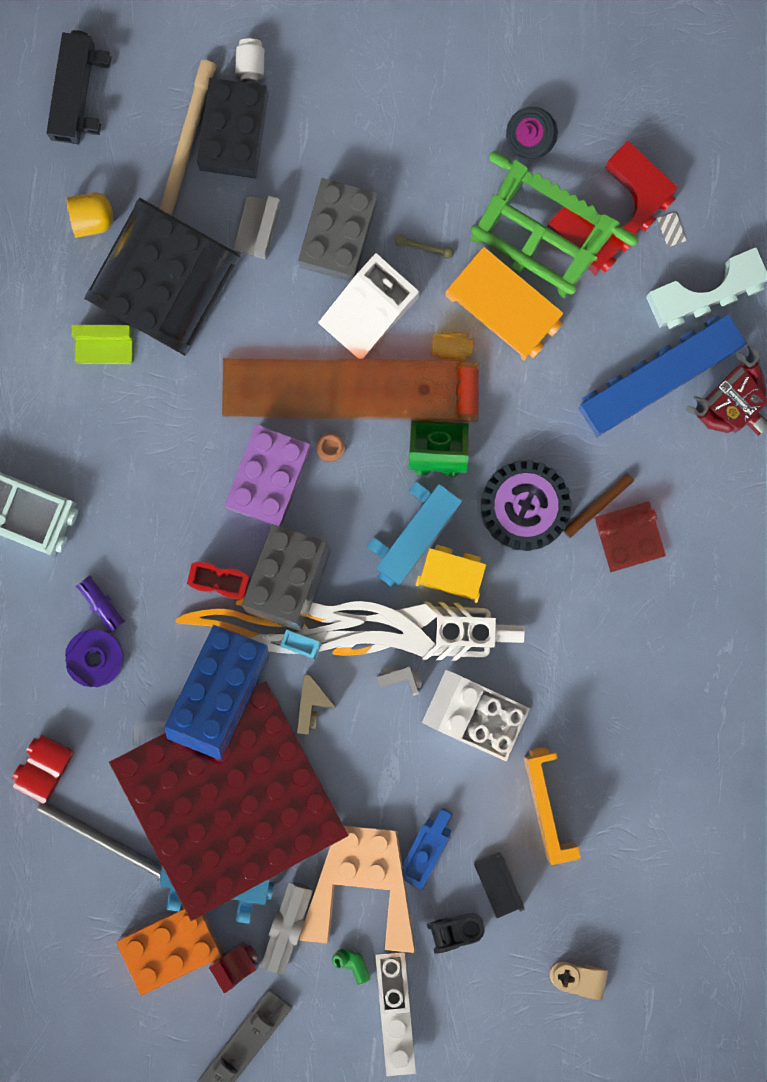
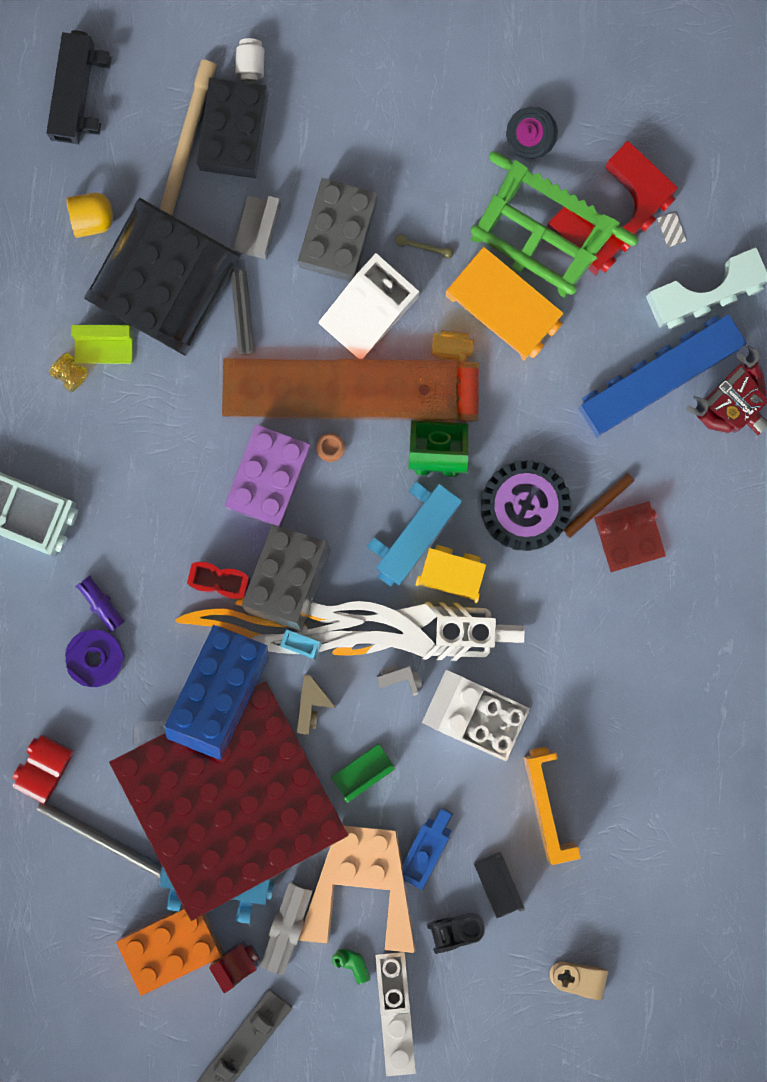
none -> clear yellow wheel [48,352,89,393]
none -> dark grey axle [231,270,254,355]
none -> green panel [331,744,395,803]

